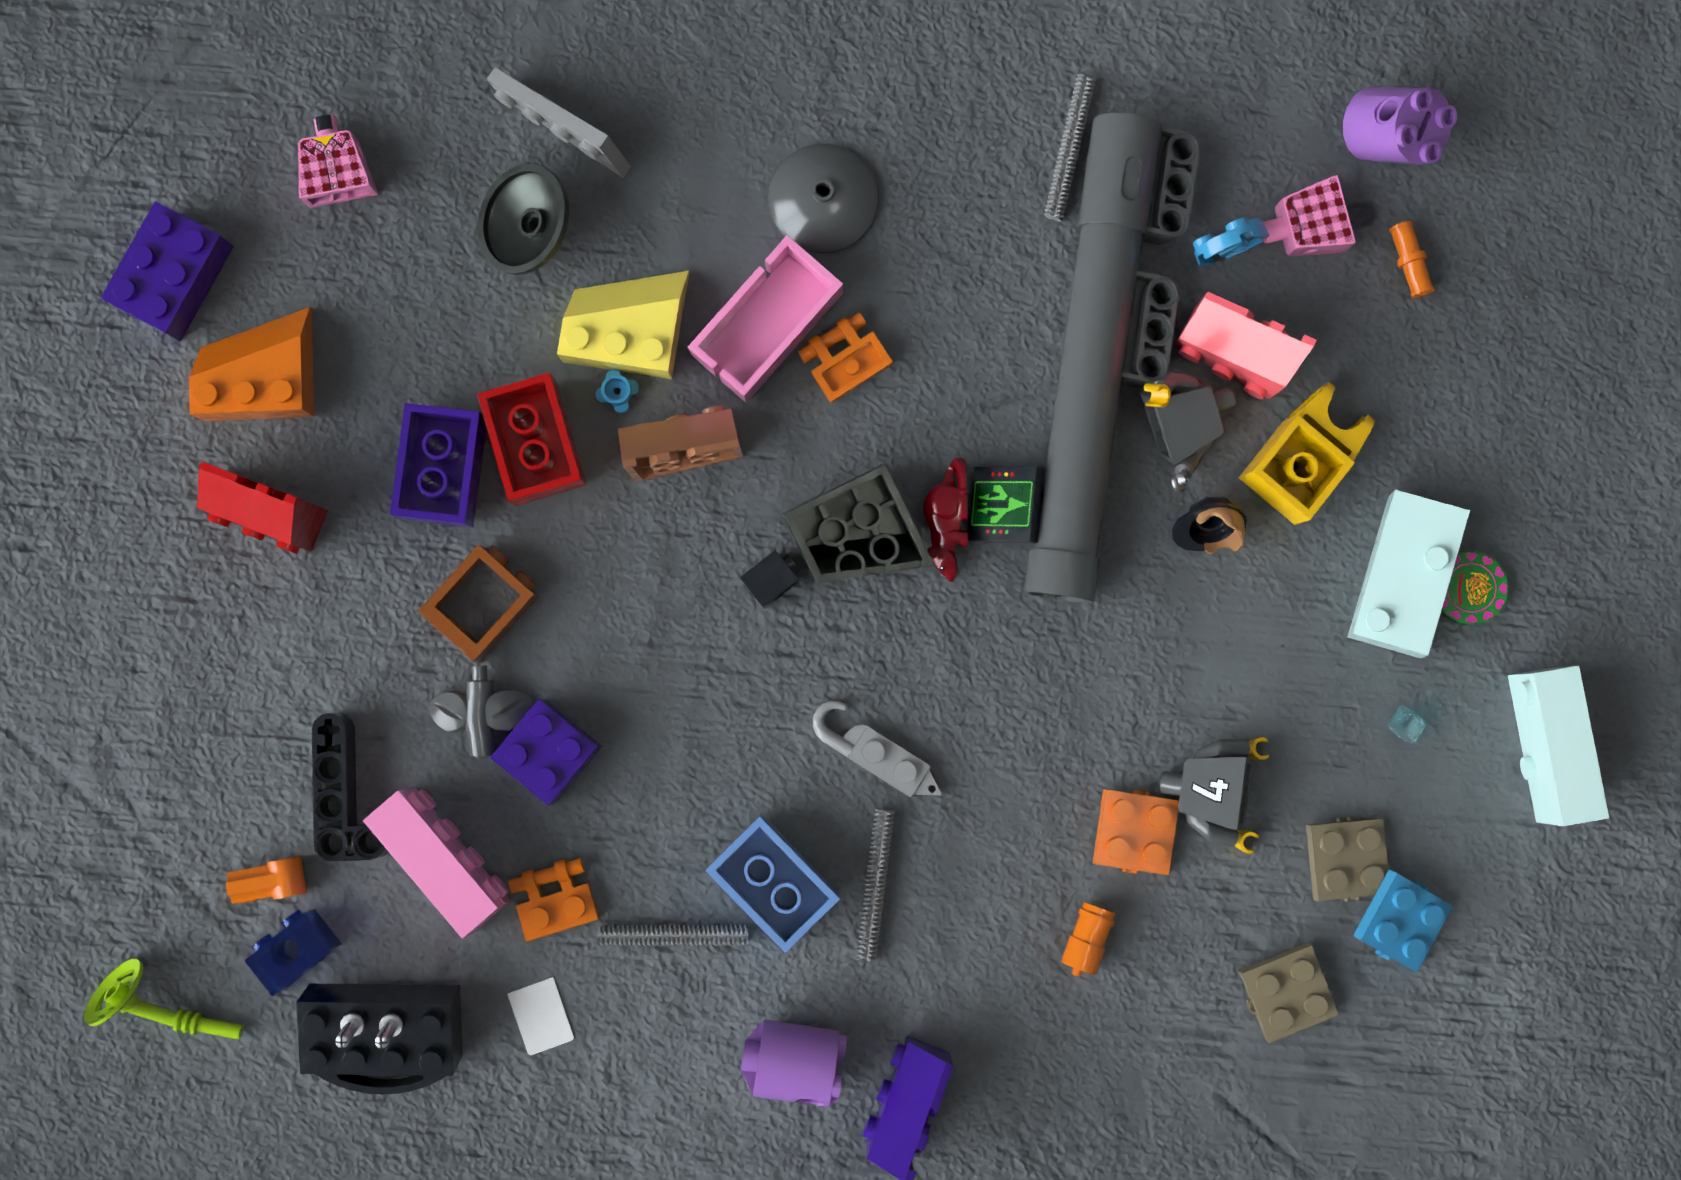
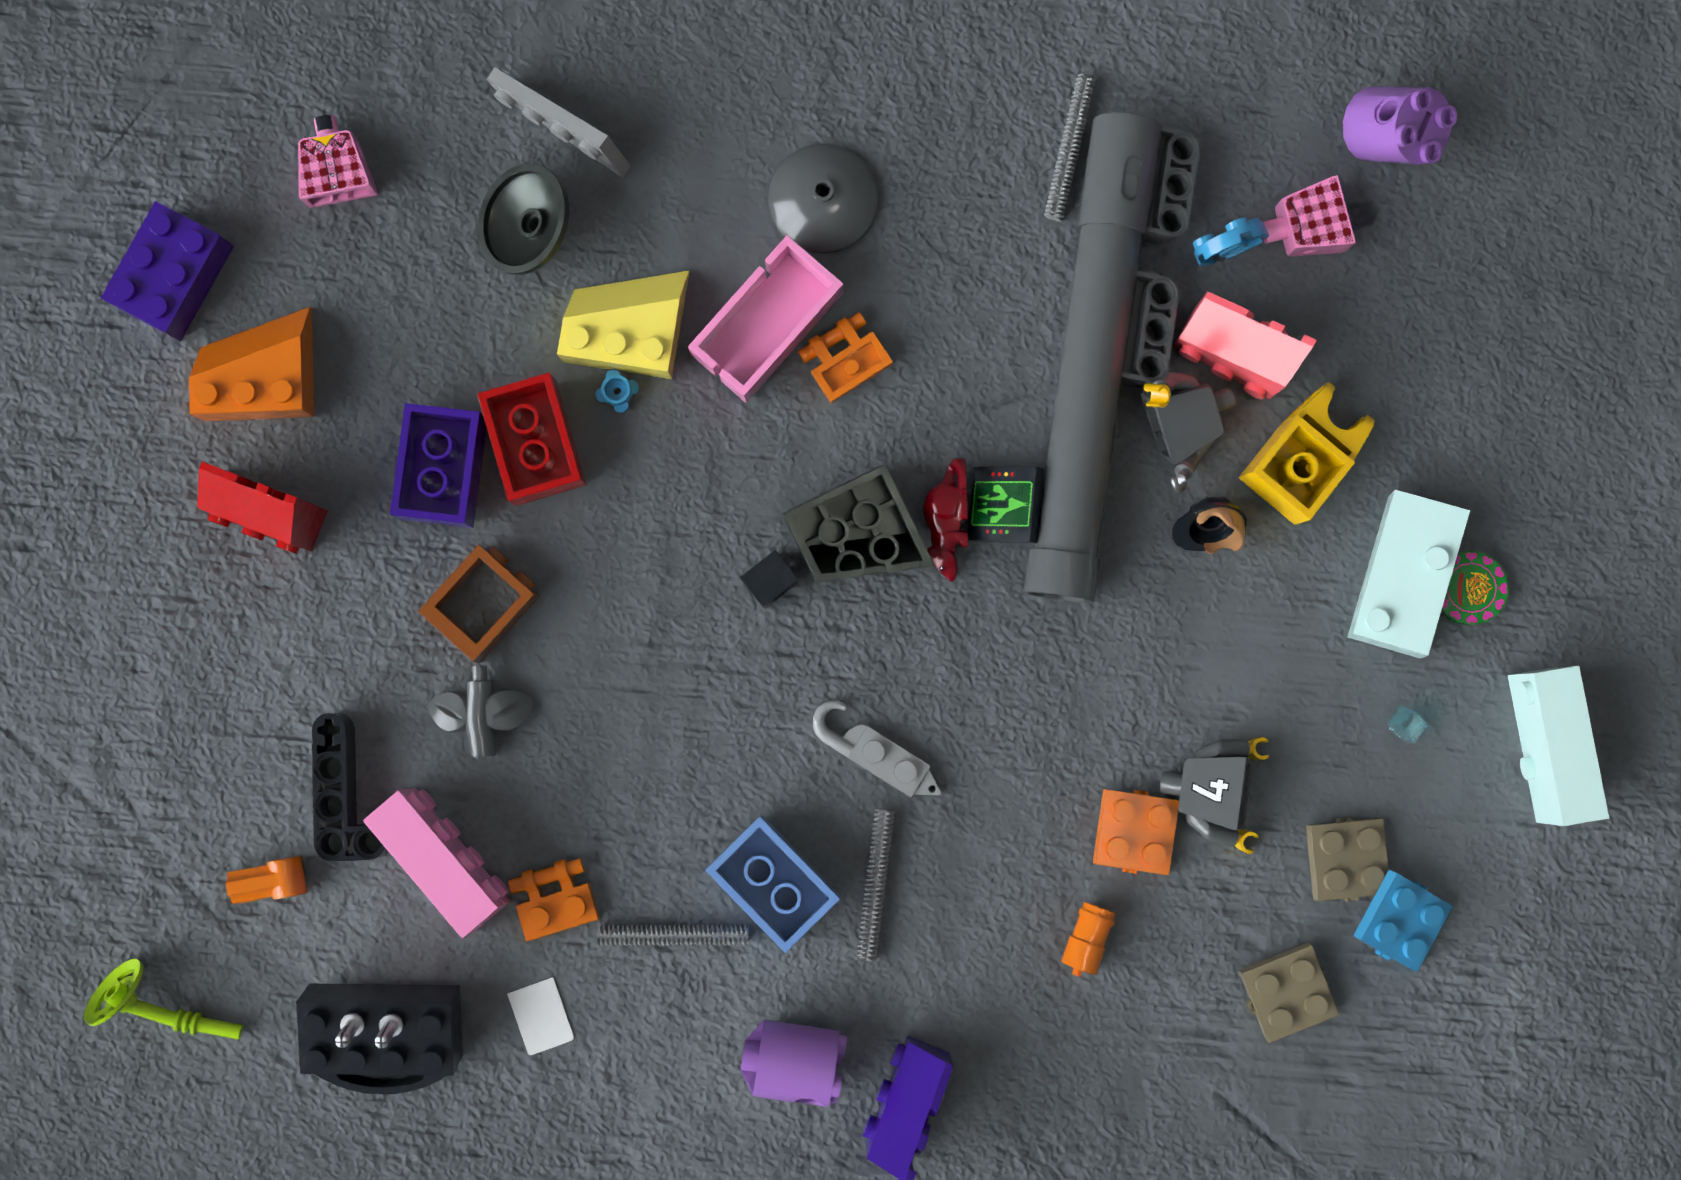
clear blue brick [244,909,342,997] -> none
dark purple brick [490,699,602,806] -> none
nougat wedge [618,405,744,482] -> none
orange pin [1389,221,1435,299] -> none

